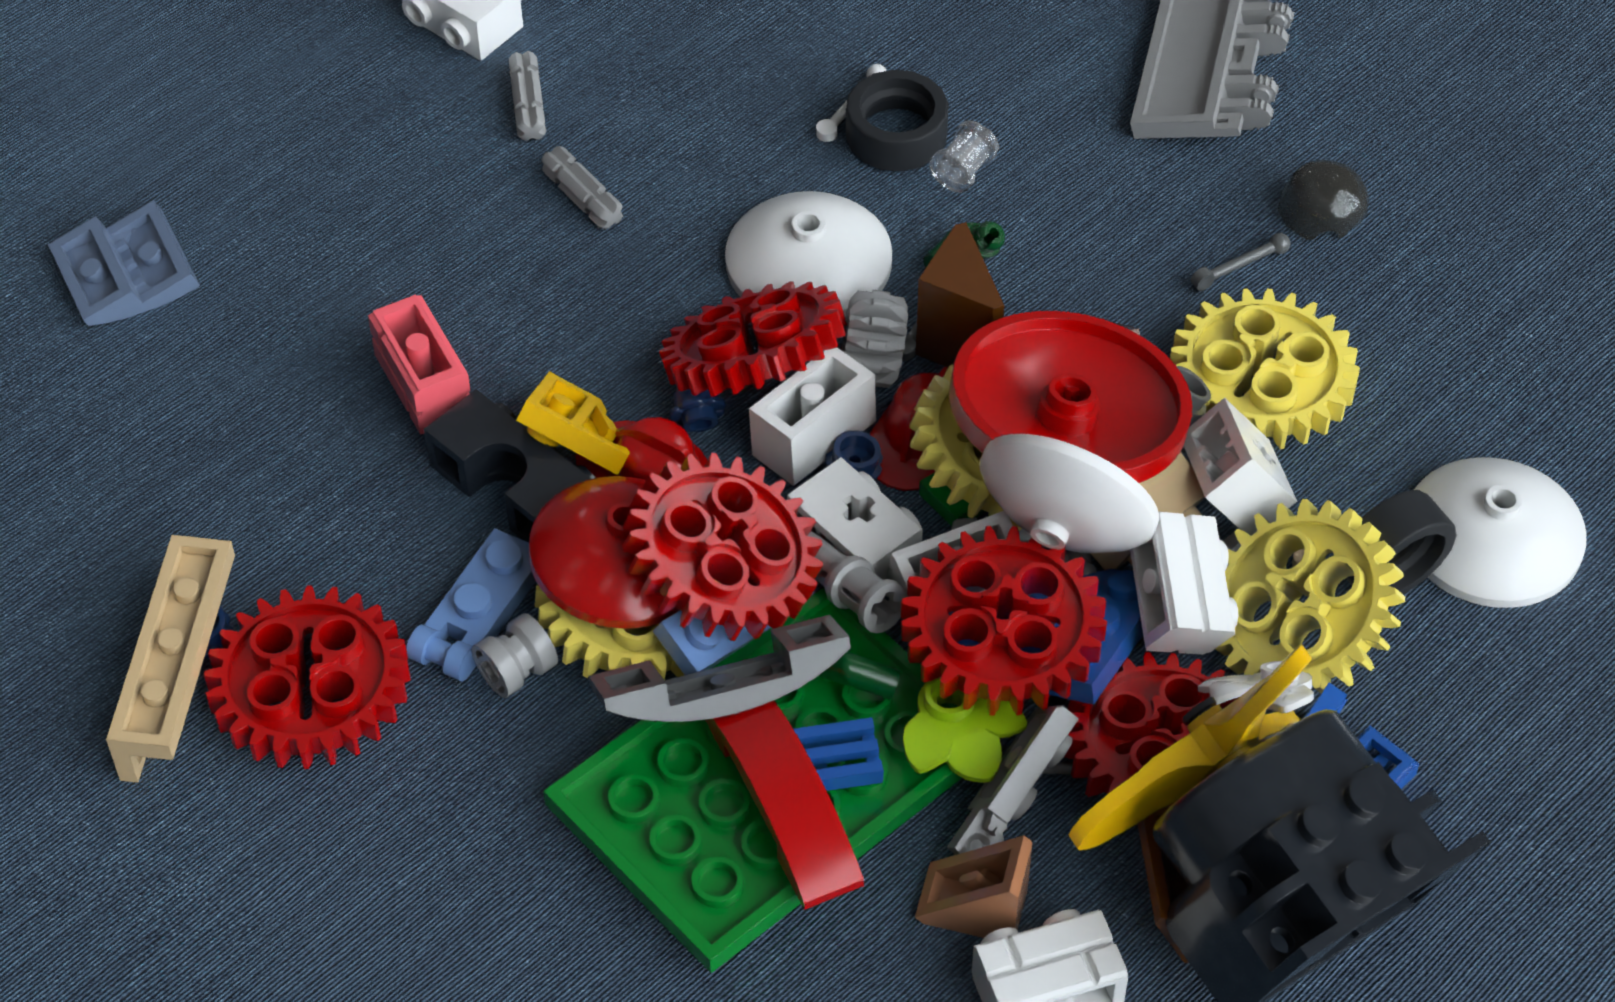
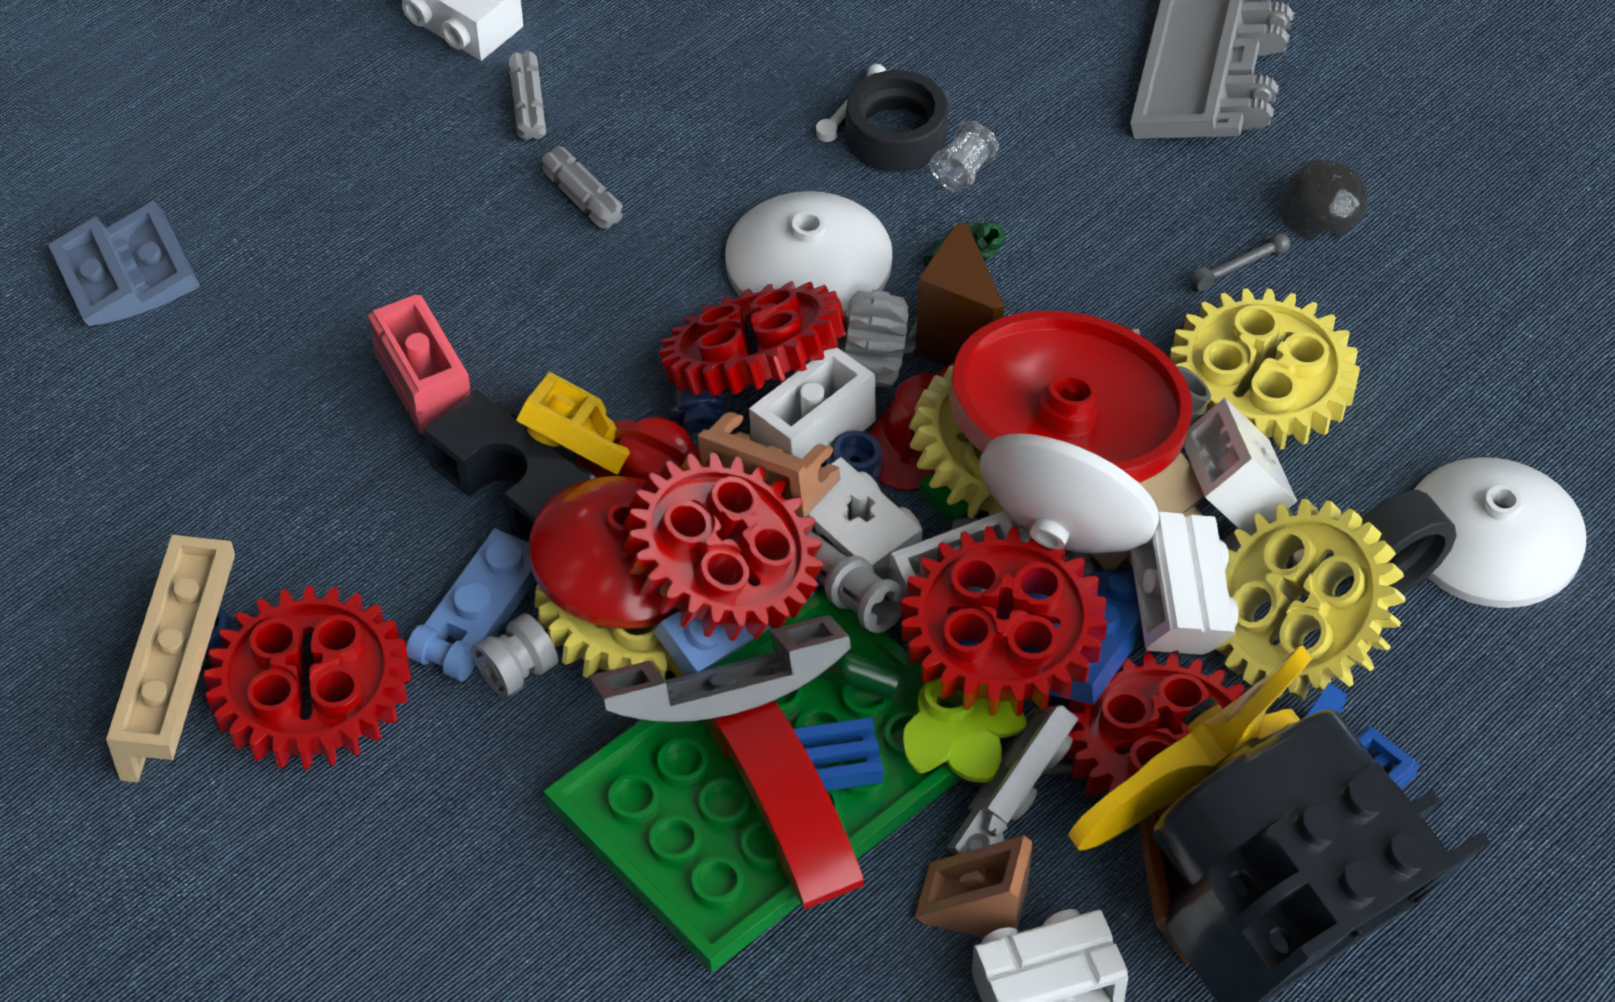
white plate [1198,661,1314,713] -> none
none -> nougat hinge [698,412,841,517]

